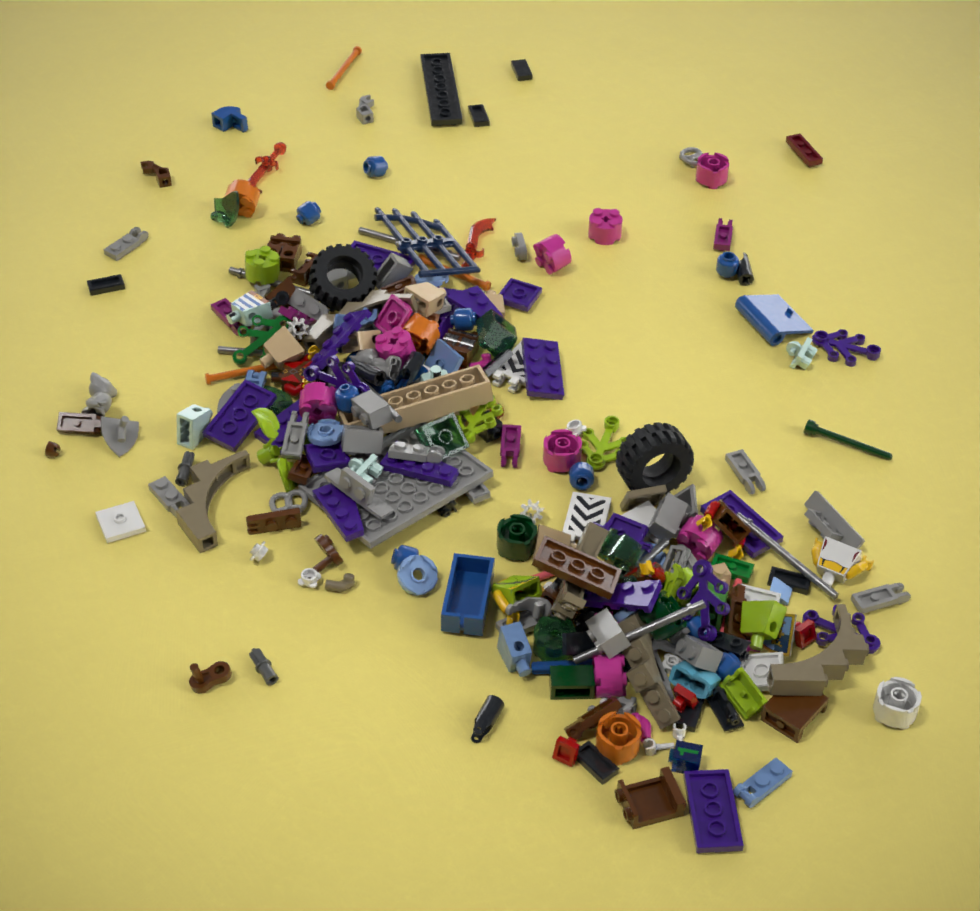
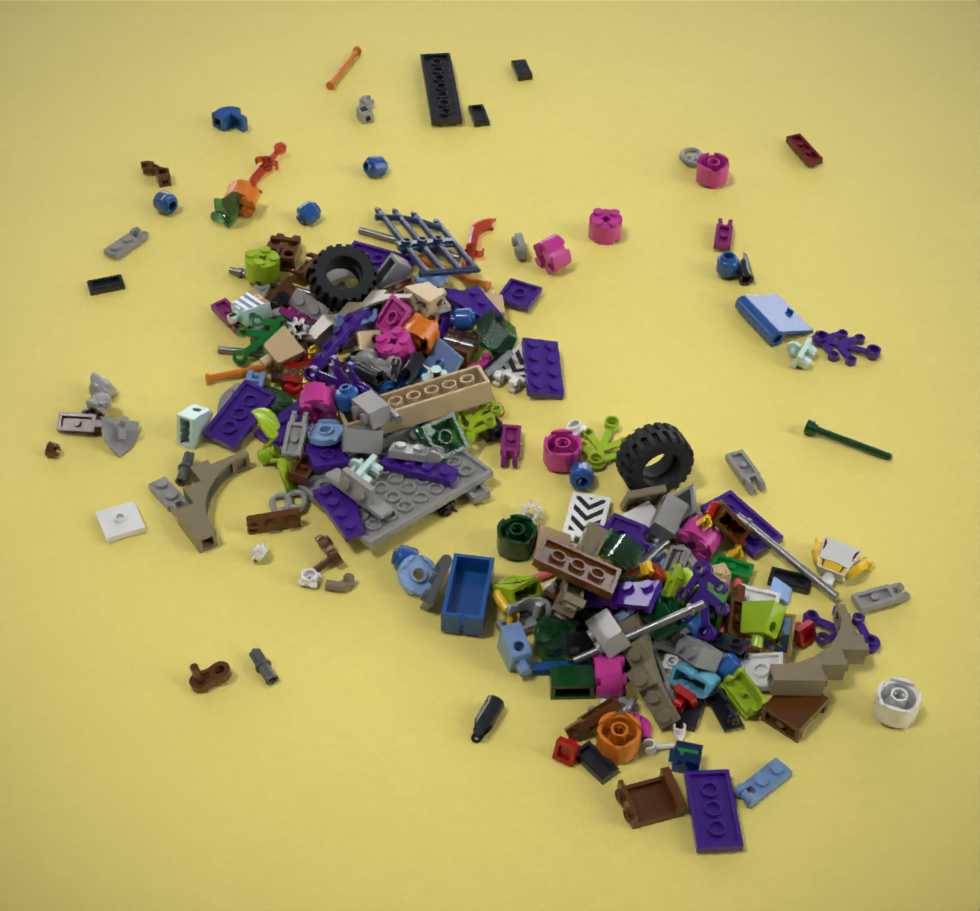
light grey bracket [804,491,865,549] -> none
none -> blue head [153,190,178,214]
none -> dark grey hinge [420,554,453,611]

